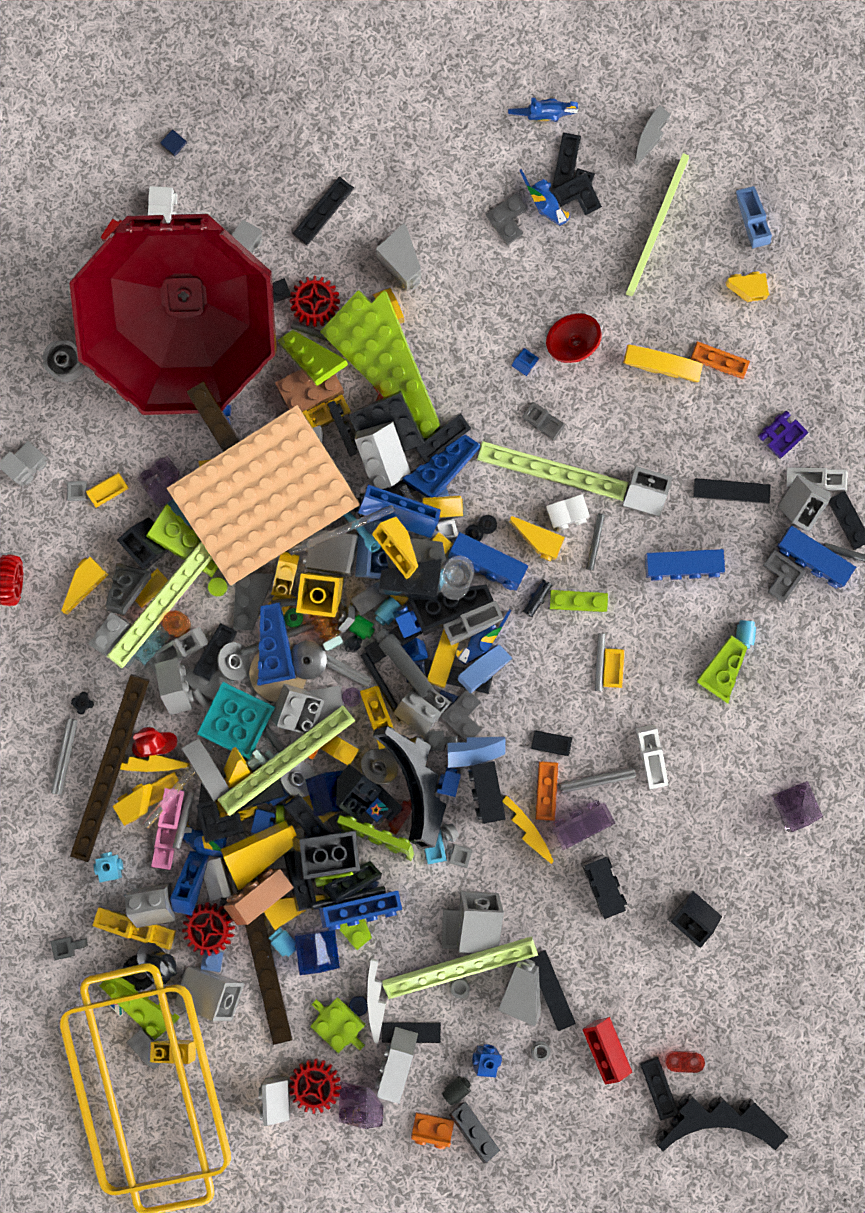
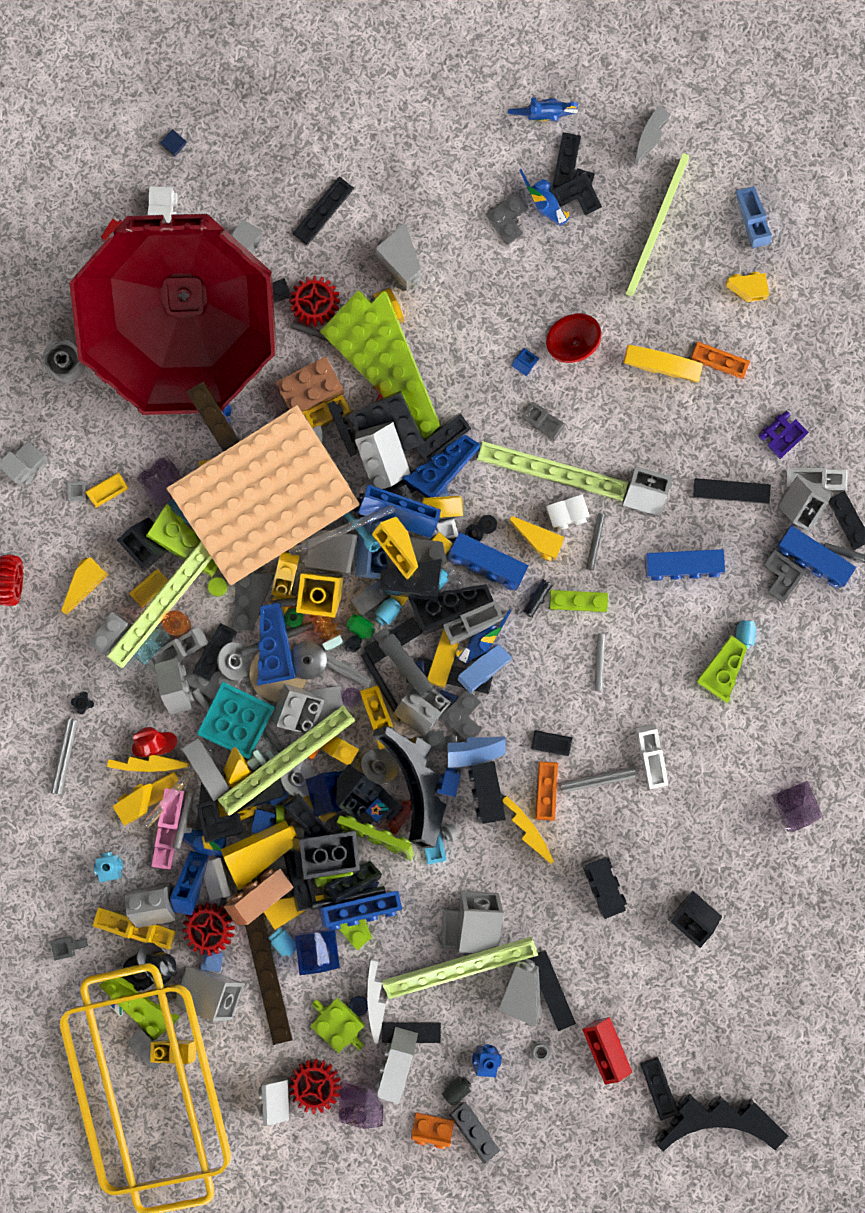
dark brown plate [70,674,150,862] -> none
dark grey wing [106,563,151,615] -> none
lime wing [277,330,348,386] -> none
dark grey plate [337,599,355,633] -> none
blue brick [392,605,422,638] -> none
blue slope [402,638,428,662] -> none
clear piece [439,556,474,600] -> none
light grey tile [449,844,473,868] -> none
light grey tile [450,978,470,999] -> none
clear purple brick [550,800,616,851] -> none
yellow tile [603,648,624,688] -> none
clear red plate [665,1051,705,1073] -> none

